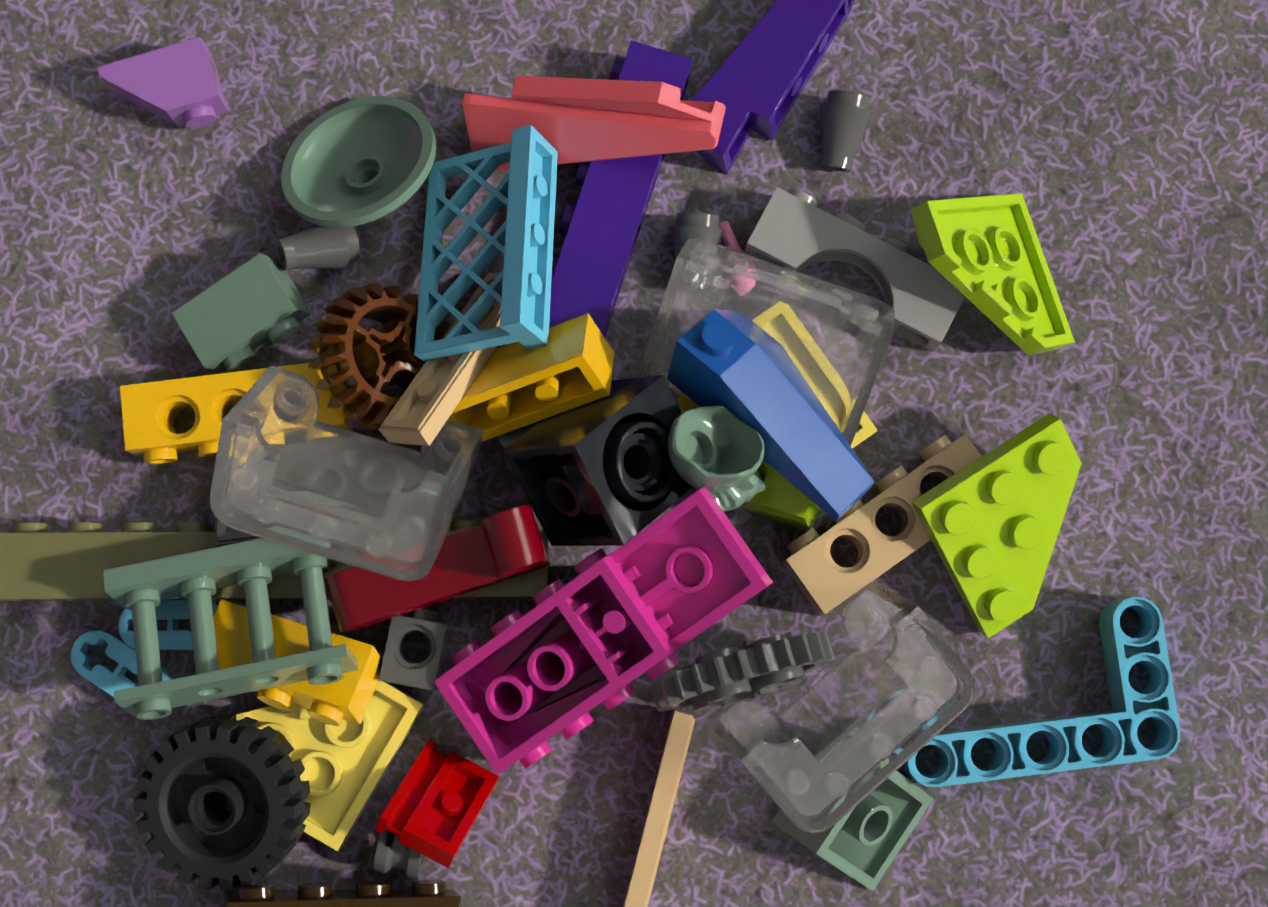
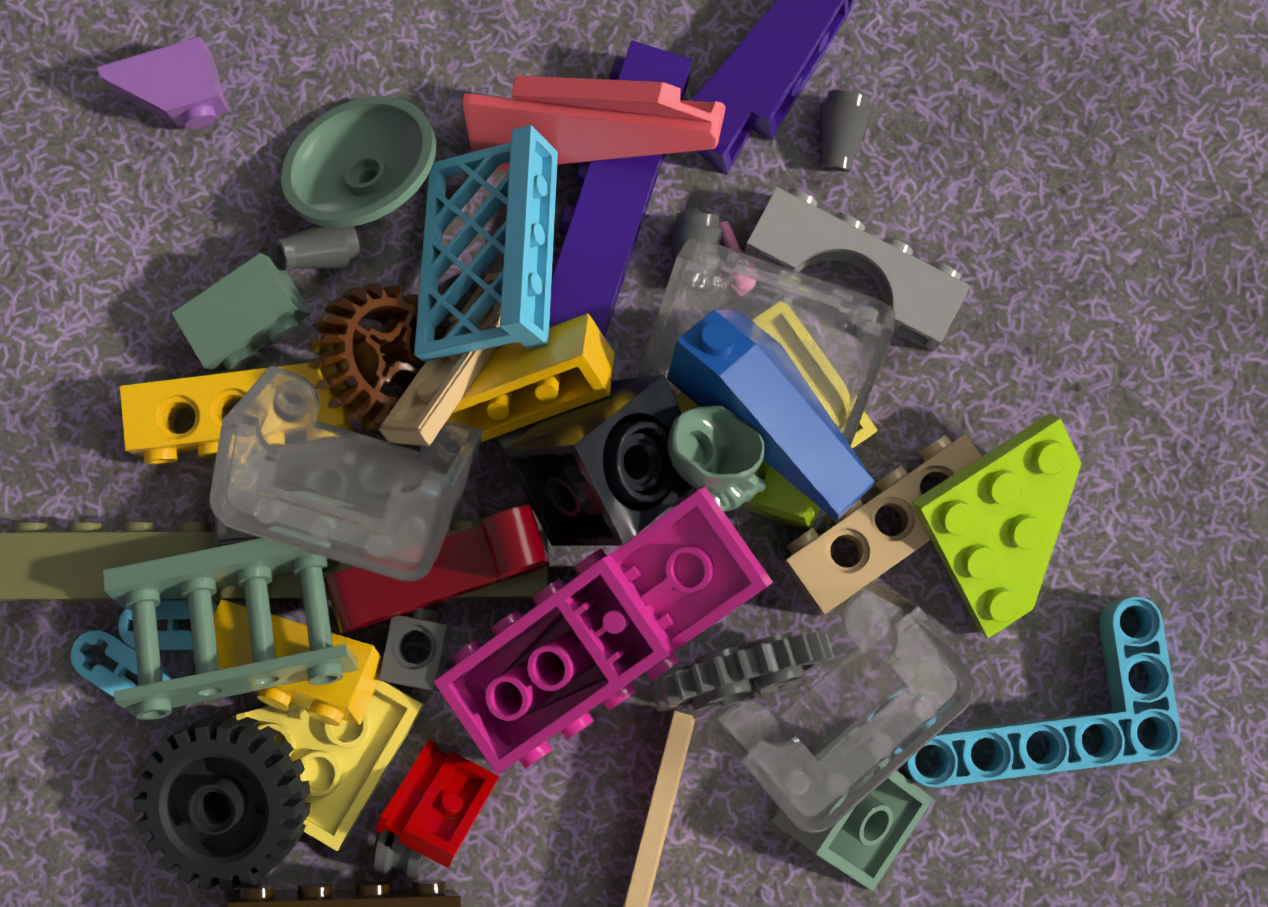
lime plate [910,193,1075,355] -> none

